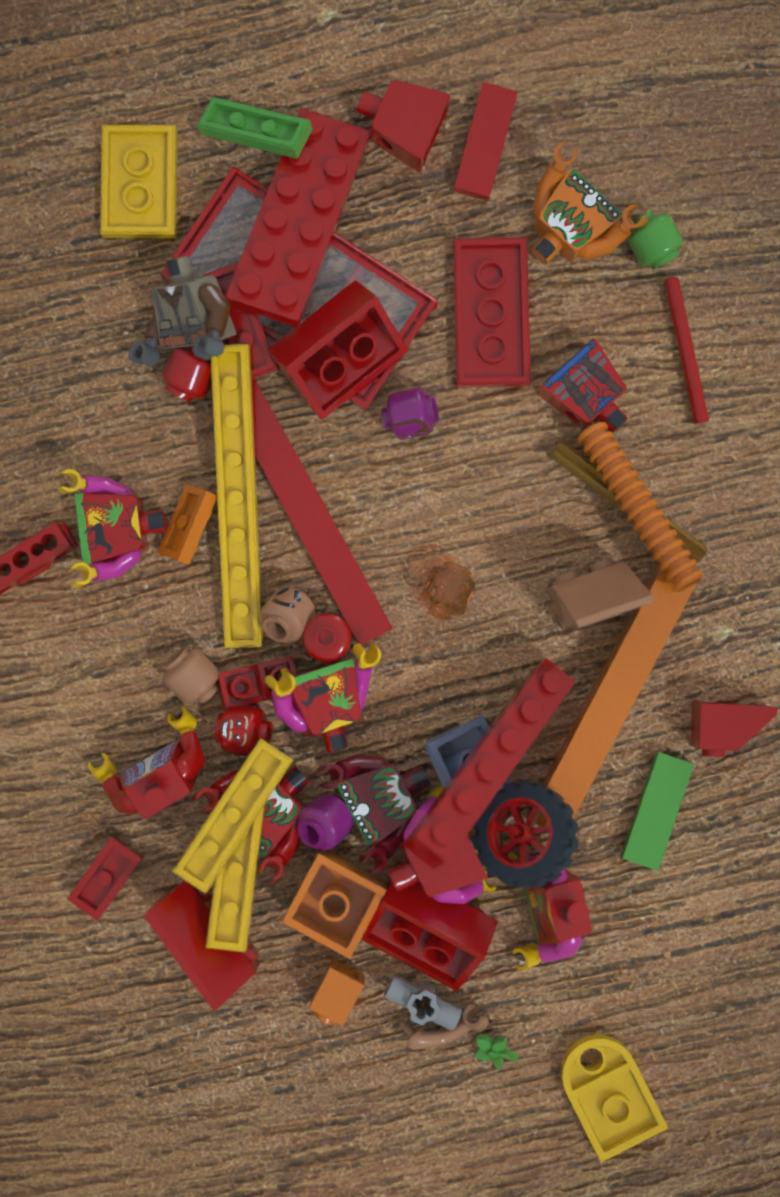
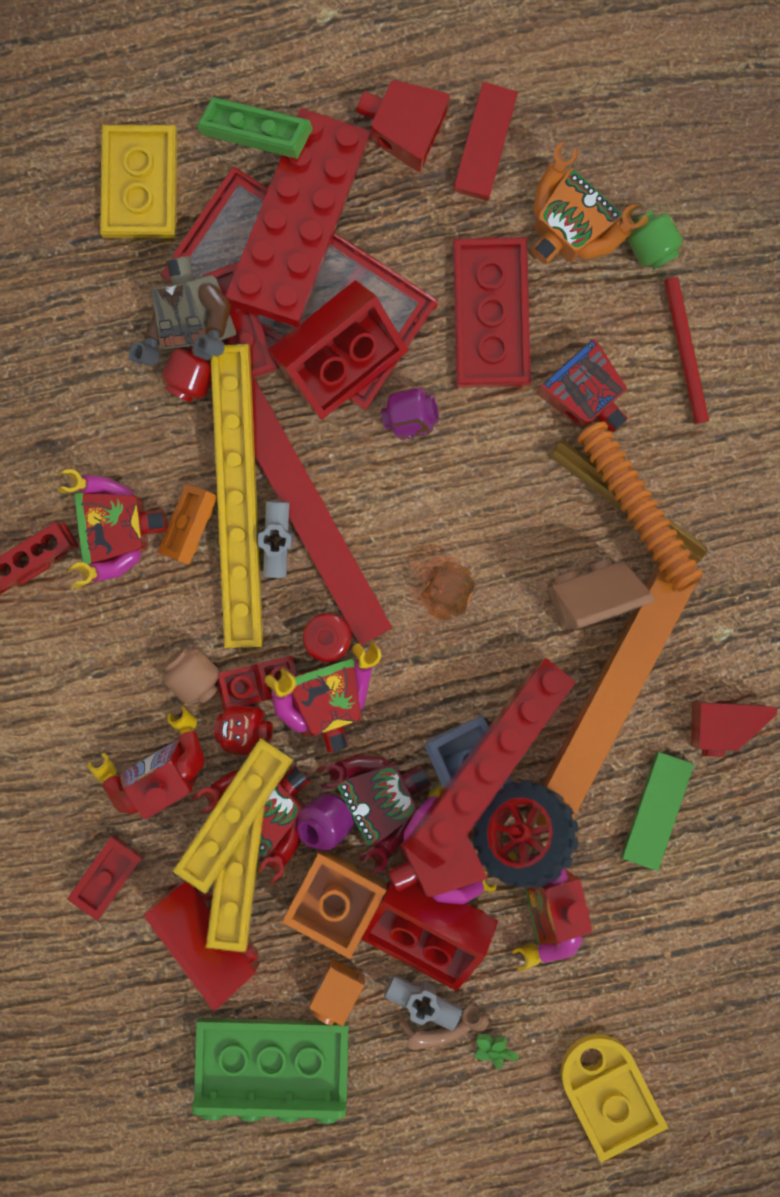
nougat head [260,587,316,643] -> none
none -> bright green bracket [191,1018,349,1124]
none -> light grey axle [258,501,294,578]

